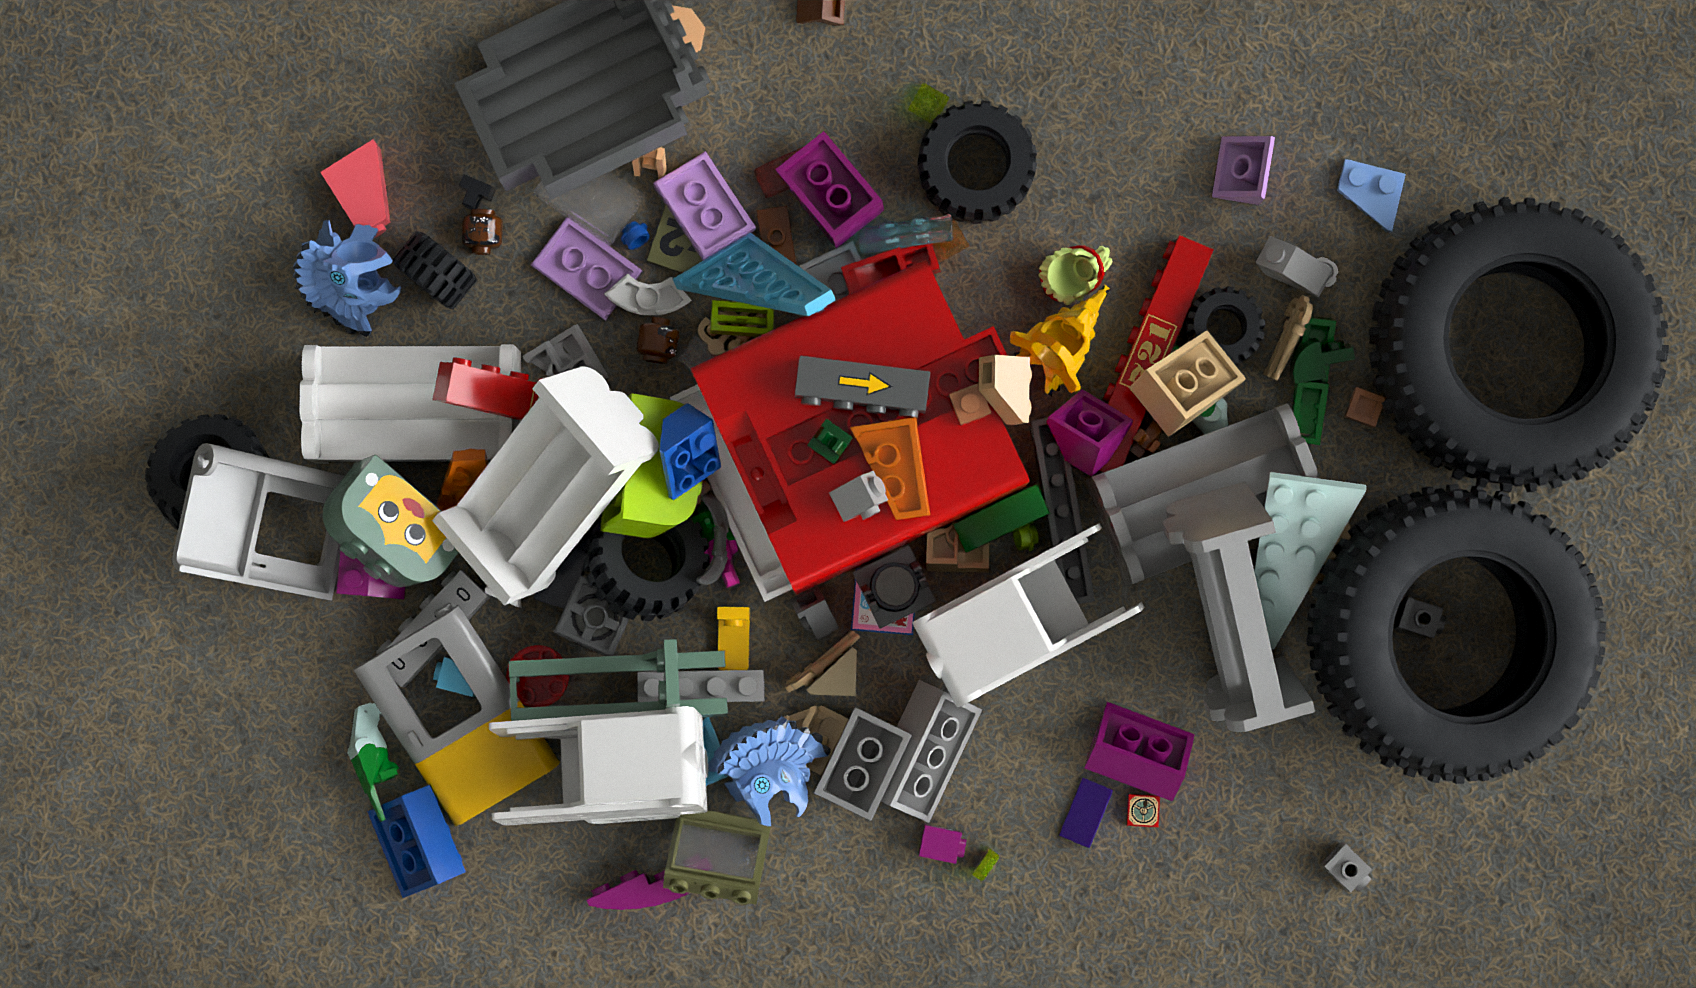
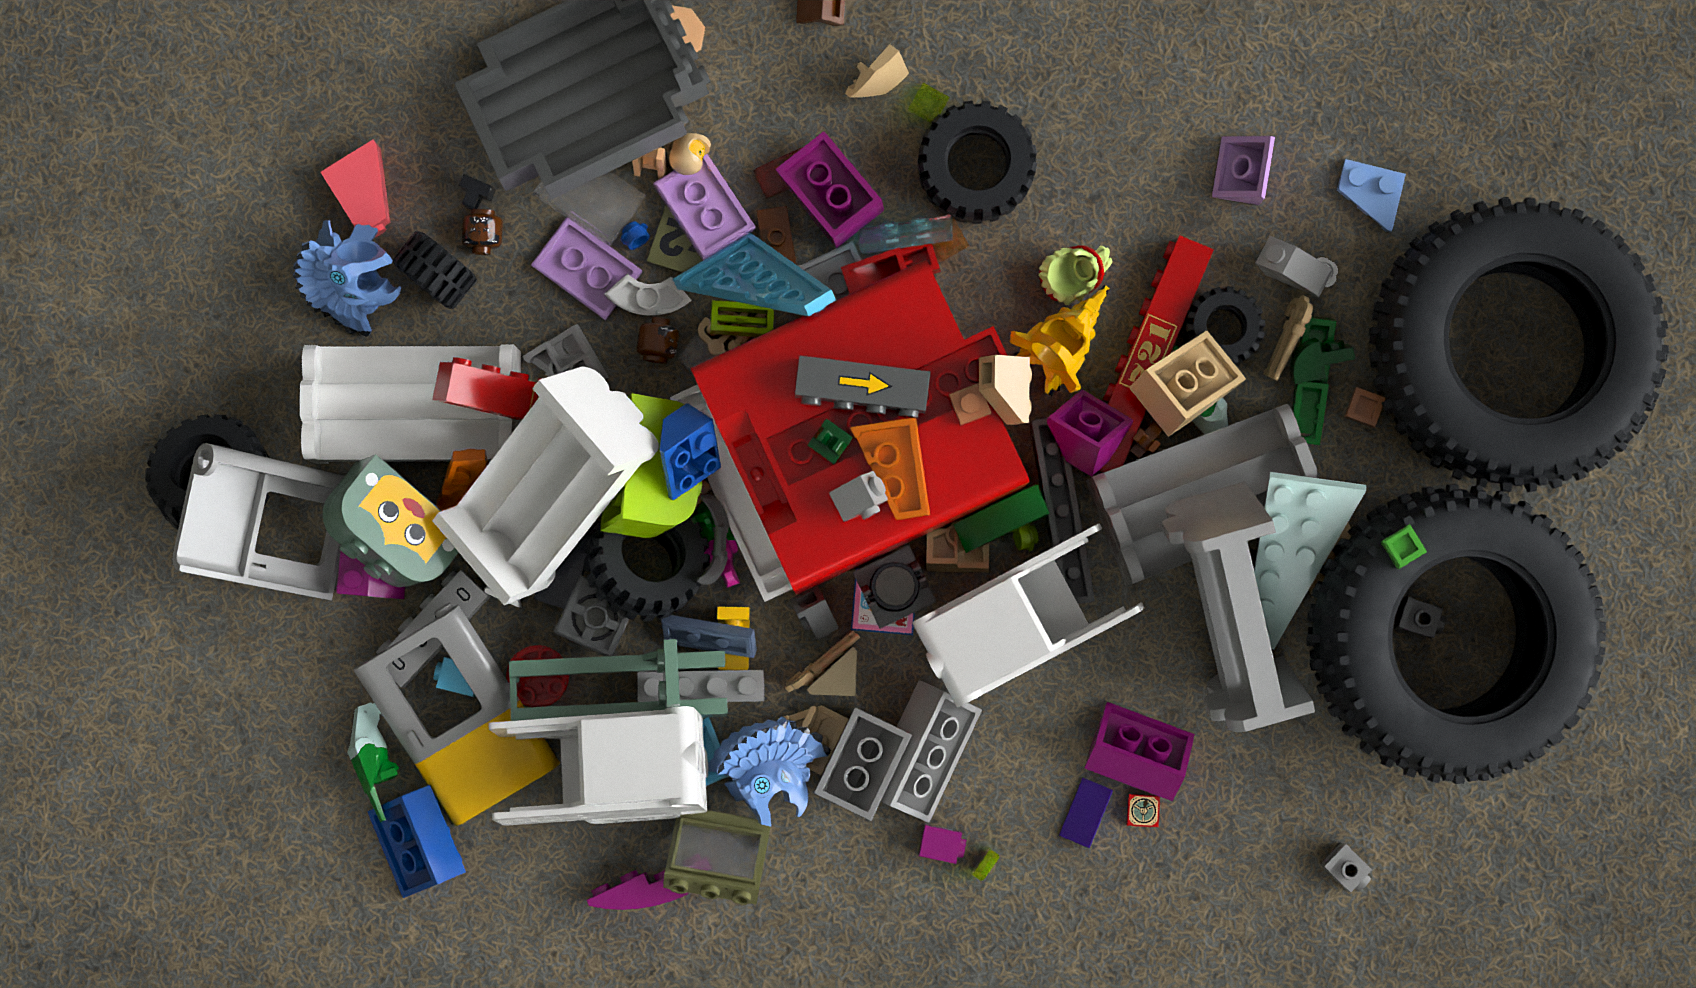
none -> sand blue tile [661,615,757,658]
none -> tan piece [664,133,711,175]
none -> tan slope [845,44,909,97]
none -> bright green tile [1381,524,1427,570]

